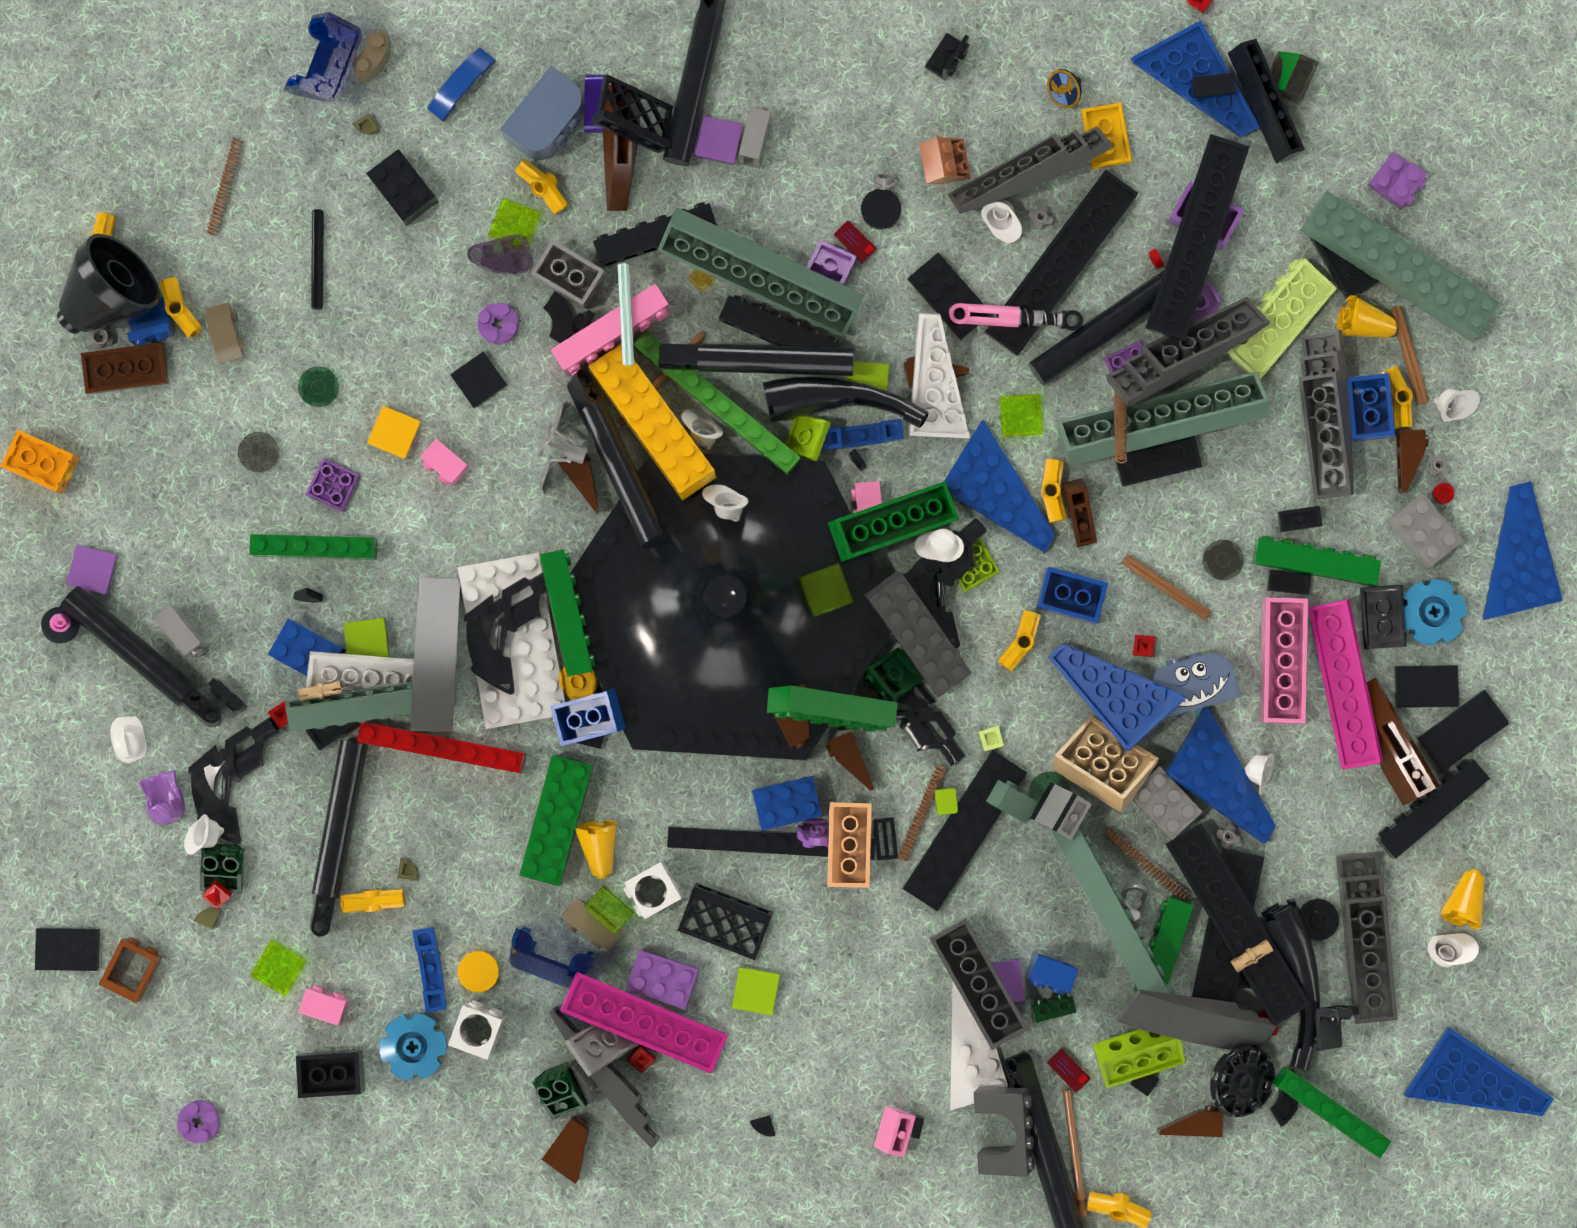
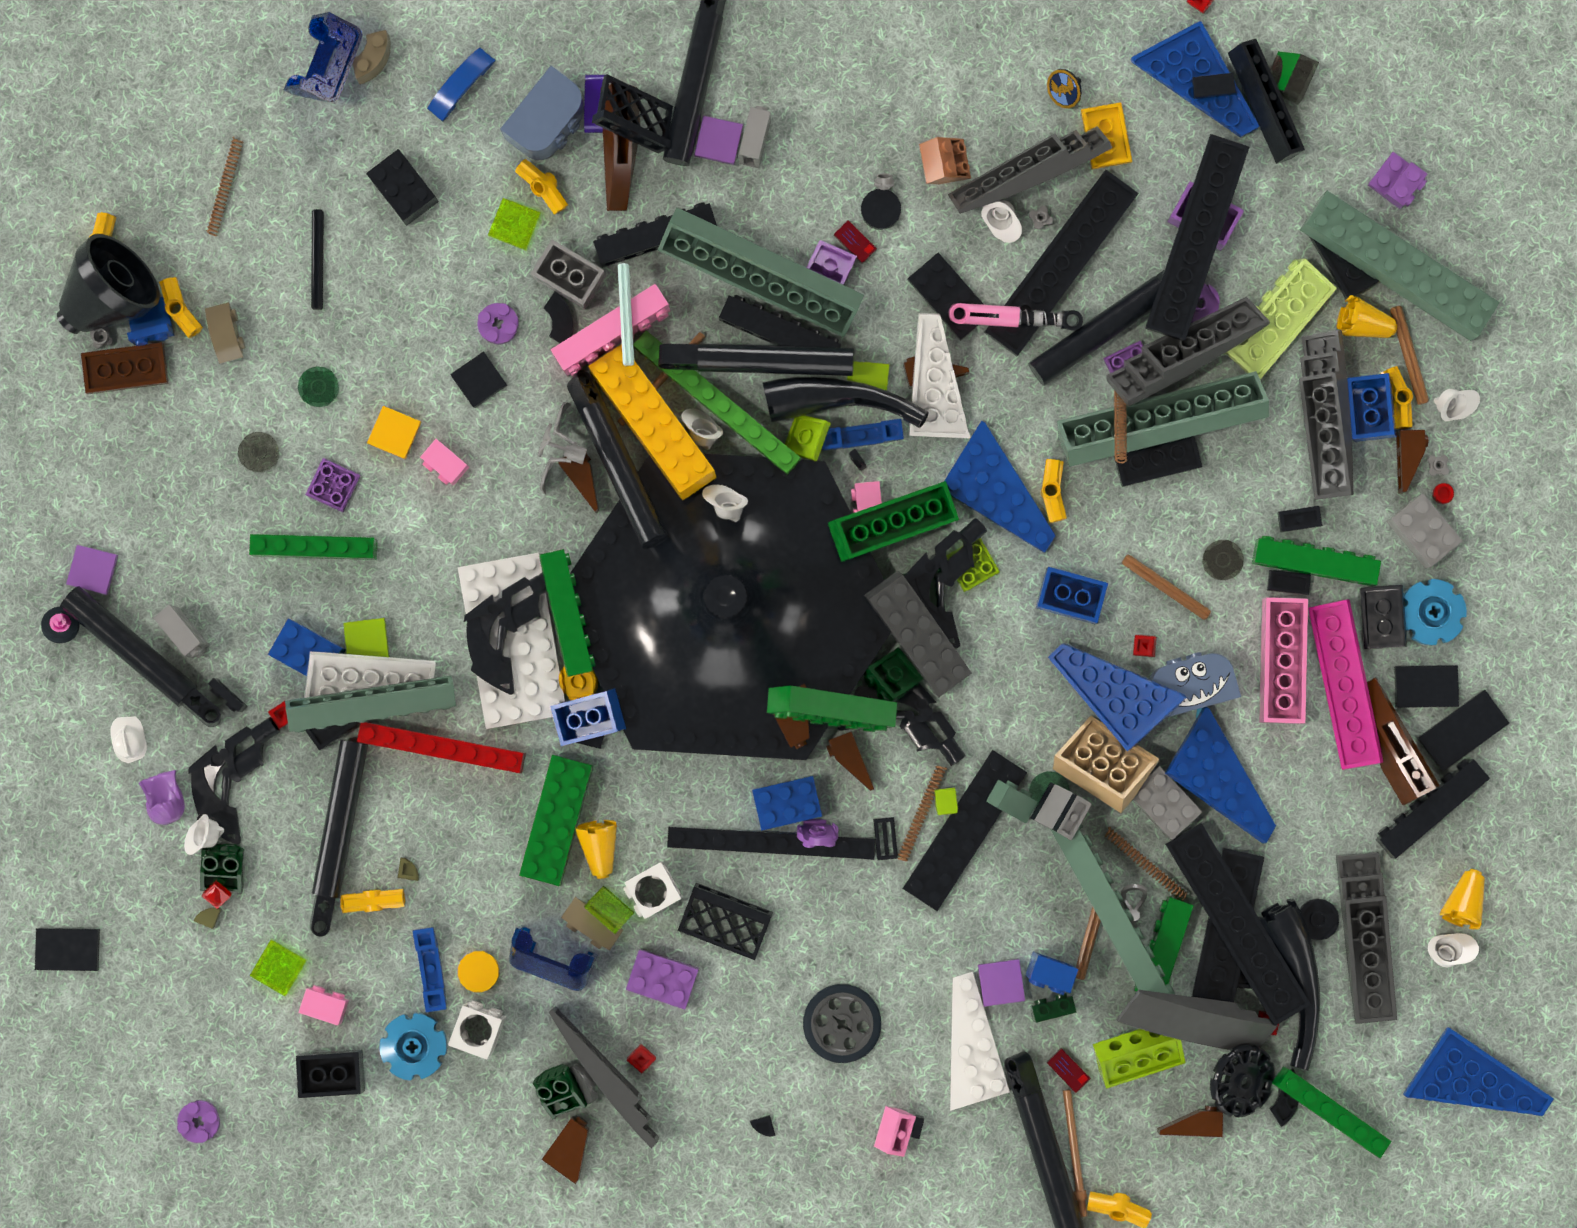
light orange piece [0,429,80,494] -> none
dark orange window [98,937,163,1003] -> none
black tile [293,588,323,603] -> none
tan pin [298,681,342,702] -> none
olive tile [352,113,380,135] -> none
slope [410,577,460,732] -> none
clear purple beam [467,234,534,274] -> none
dark pink plate [560,971,728,1074] -> none
light grey tile [565,1025,640,1077] -> none
black plate [571,310,595,333] -> none
clear yellow tile [687,269,716,294] -> none
lime tile [732,967,780,1016] -> none
clear neon green tile [799,563,853,617] -> none
light nougat slope [827,802,872,888] -> none
white piece [915,529,964,562] -> none
black bracket [925,33,970,81] -> none
dark grey brick [929,917,1028,1050] -> none
dark grey arch [974,1086,1035,1177] -> none
yellowish green tile [978,726,1004,751] -> none
yellow piece [998,610,1041,672] -> none
clear neon green tile [999,394,1043,438] -> none
reddish brown slope [1062,478,1097,548] -> none
black plate [1130,1074,1159,1096] -> none
red tile [1148,248,1164,270] -> none
light grey plate [1216,825,1240,849] -> none
tan pin [1230,940,1273,973] -> none
white piece [1245,753,1275,795] -> none
black bracket [1314,1005,1359,1051] -> none
blue wing [1482,481,1563,620] -> none
none -> wedge [803,984,881,1063]
none -> medium nougat axle [1076,907,1101,980]

